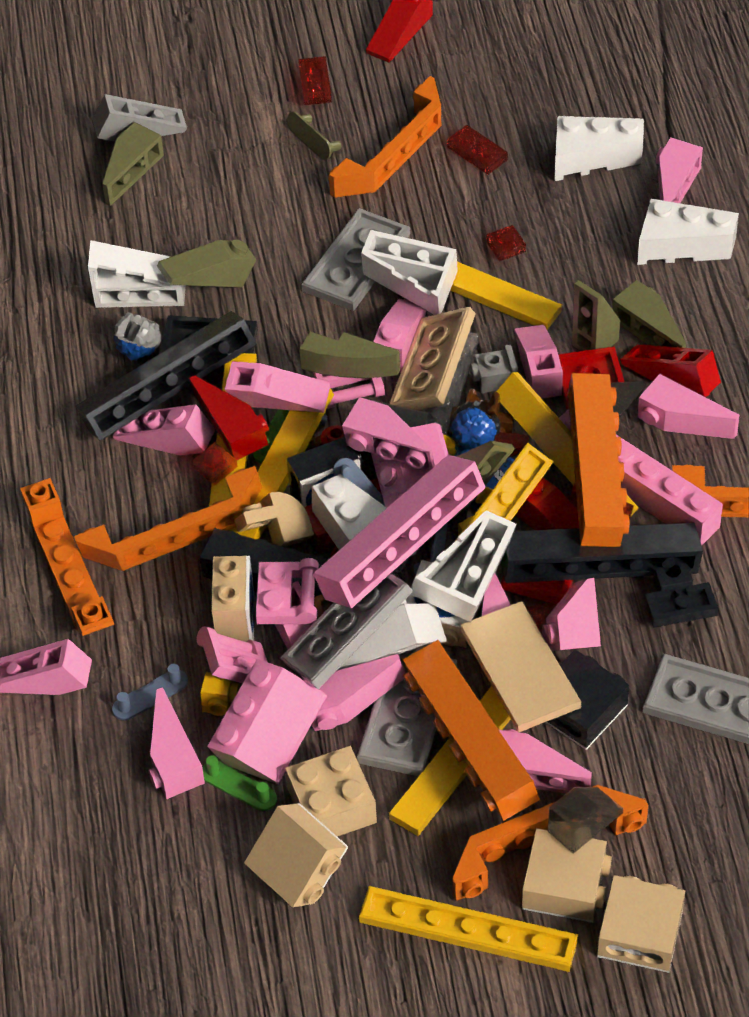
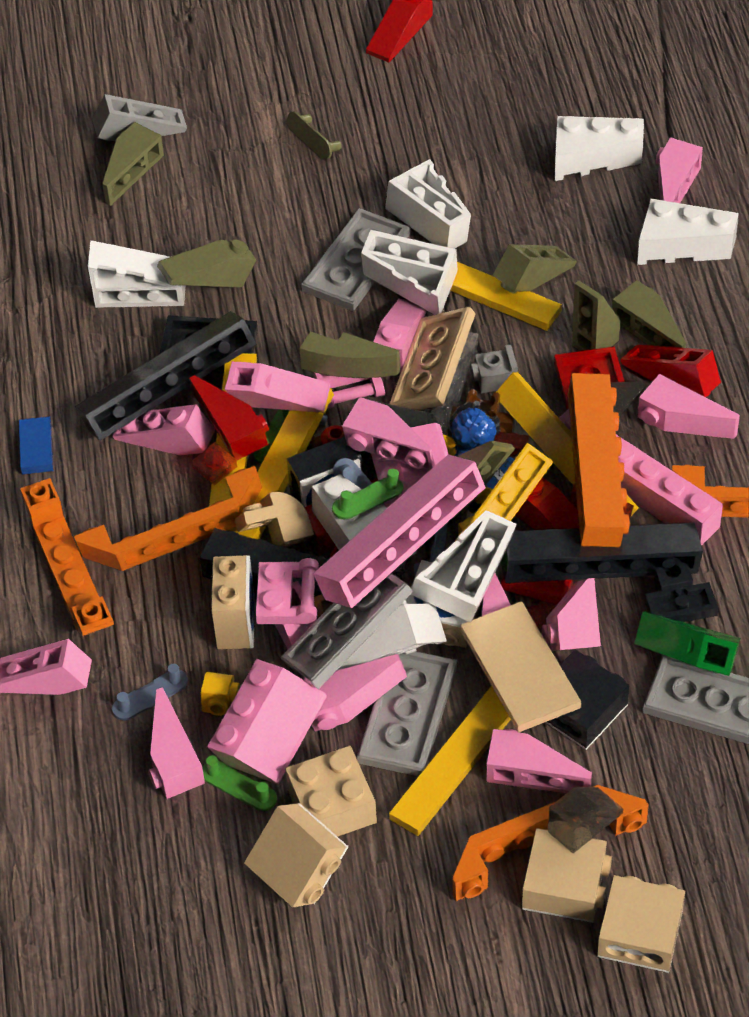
light grey piece [114,312,161,360] -> none
bright pink plate [196,626,268,683] -> none
clear red plate [298,56,332,105] -> none
orange slope [328,76,442,198] -> none
yellow tile [359,886,578,972] -> none
orange brick [403,640,540,821] -> none
clear red plate [447,125,508,175] -> none
clear red plate [486,225,526,262] -> none
bright pink slope [514,325,563,399] -> none
none -> blue tile [19,416,53,474]
none -> bright green piece [332,469,403,519]
none -> white wedge [385,159,471,249]
none -> olive slope [493,244,577,293]
none -> green slope [634,611,741,676]

